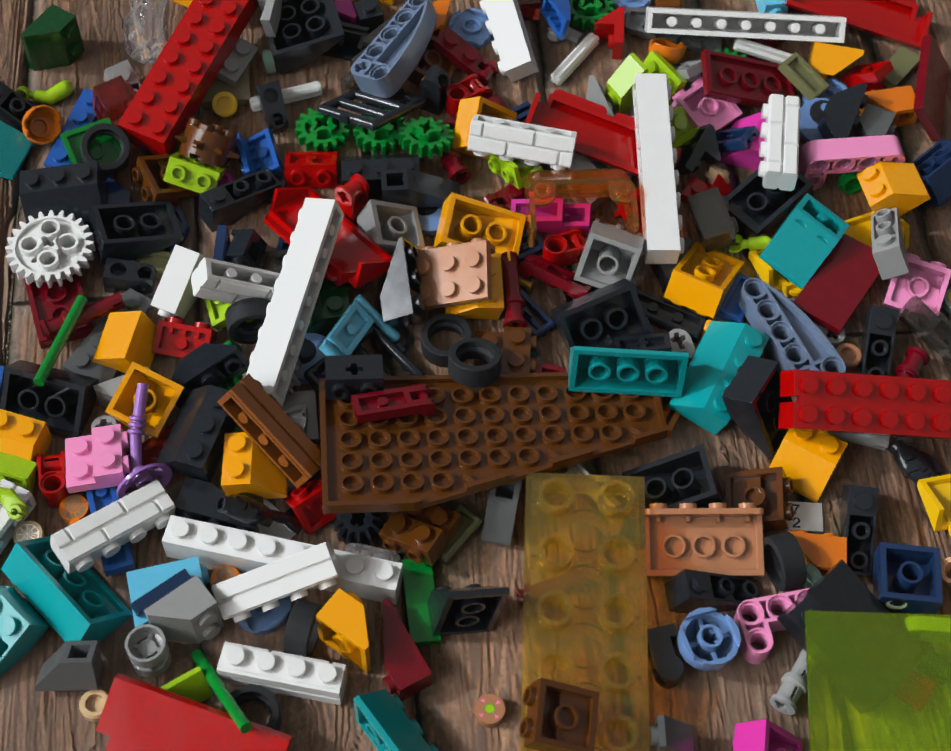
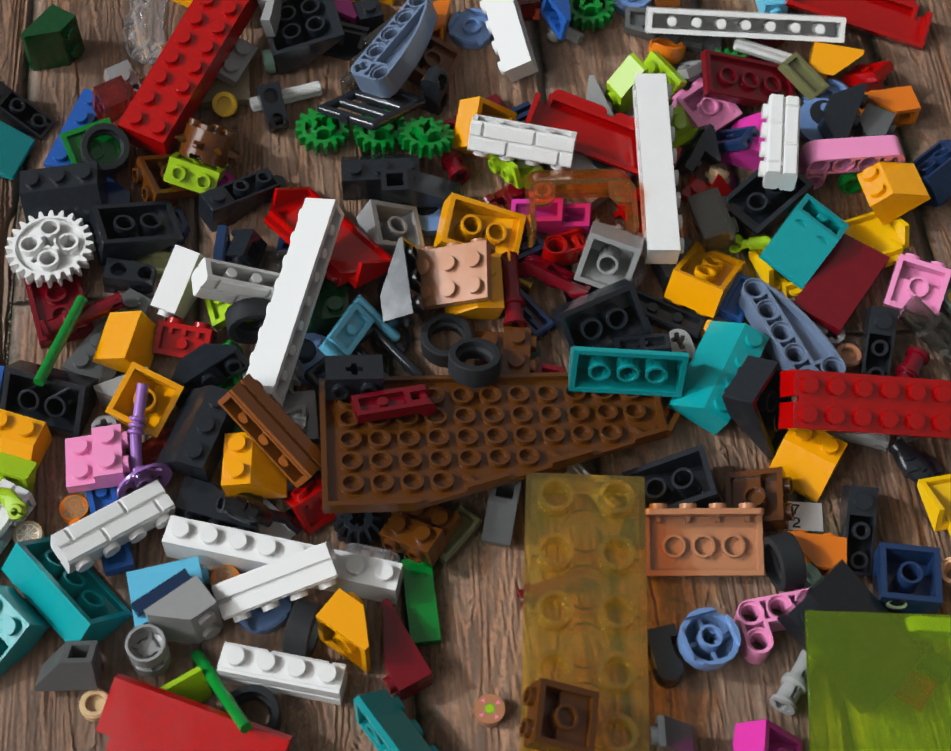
lime arm [16,80,74,105] -> none
orange hair [22,105,62,145] -> none
red piece [36,450,71,508] -> none
blue bracket [235,128,284,176] -> none
red bracket [284,152,338,188] -> none
red piece [334,174,370,225] -> none
black slope [427,584,510,636] -> none
dark red plate [431,26,500,86] -> none
red piece [445,74,493,117] -> none
white axle [550,33,599,85] -> none
red slope [594,7,624,60] -> none
black slope [664,569,761,614] -> none
light grey slope [871,207,909,280] -> none
olive tile [882,46,920,88] -> none
dark red tile [913,34,949,142] -> none

